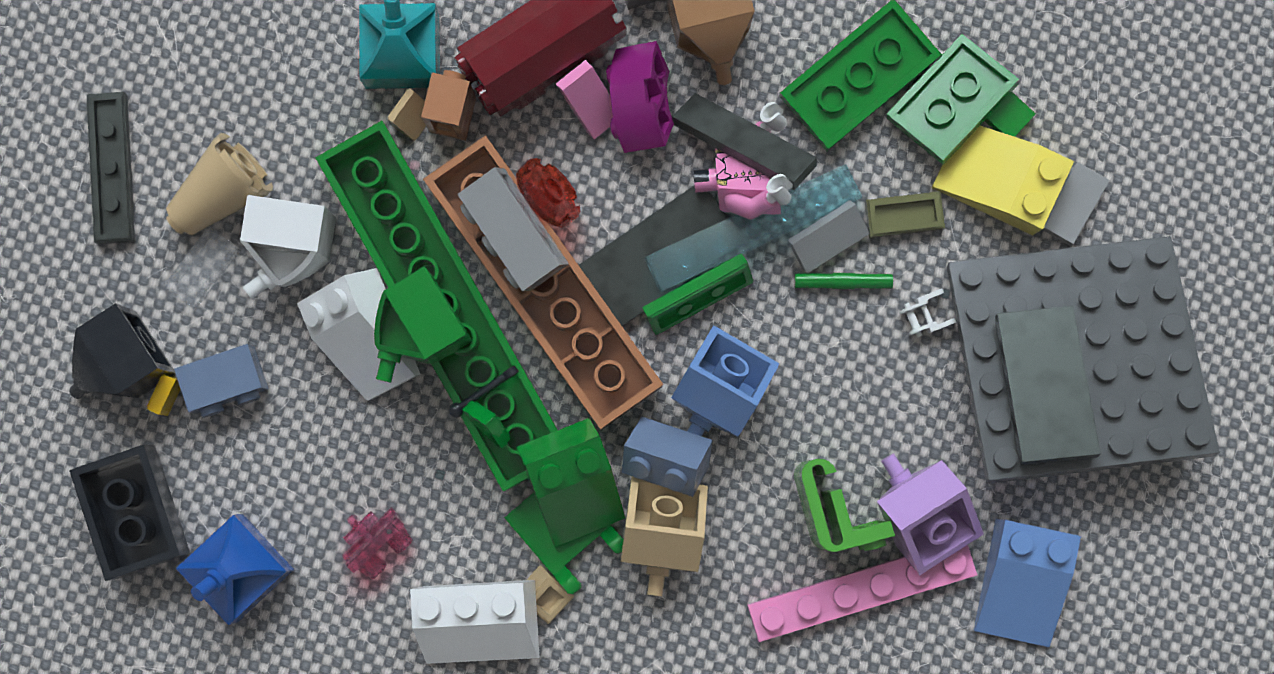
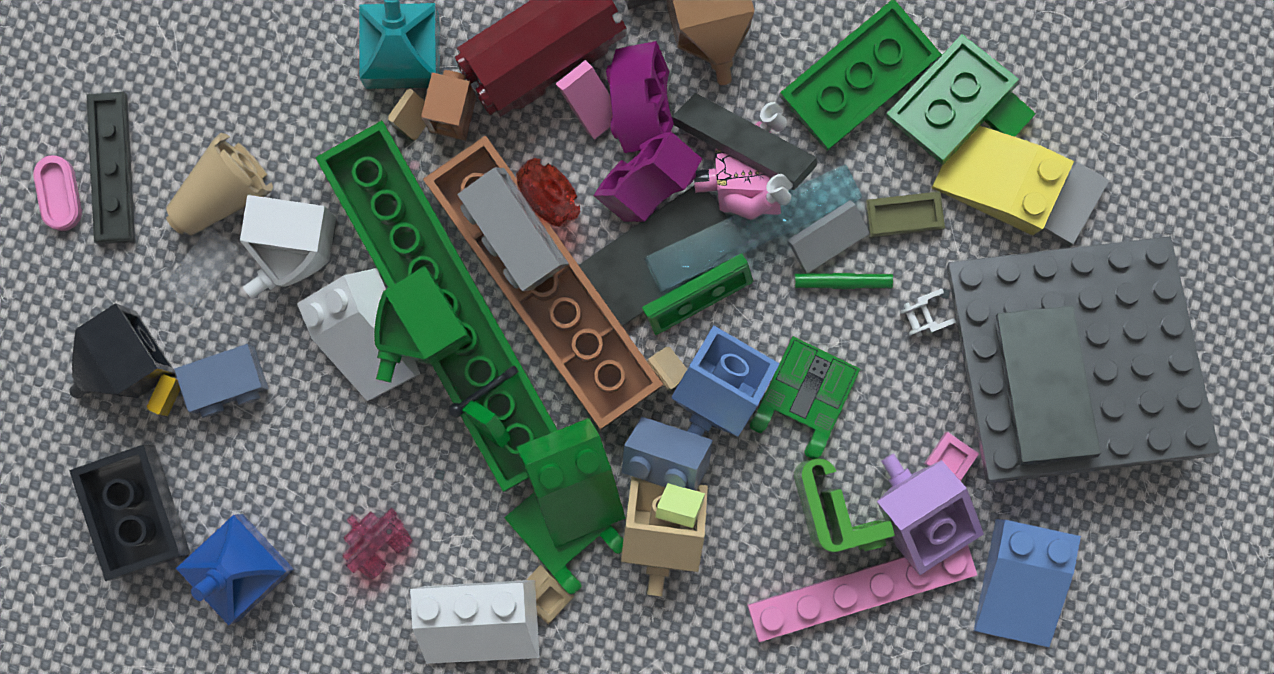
none -> bright pink tile [33,155,82,231]
none -> magenta brick [593,132,702,222]
none -> tan slope [647,347,687,391]
none -> yellowish green tile [655,483,705,528]
none -> green flag [750,336,860,459]
none -> bright pink plate [924,432,979,481]

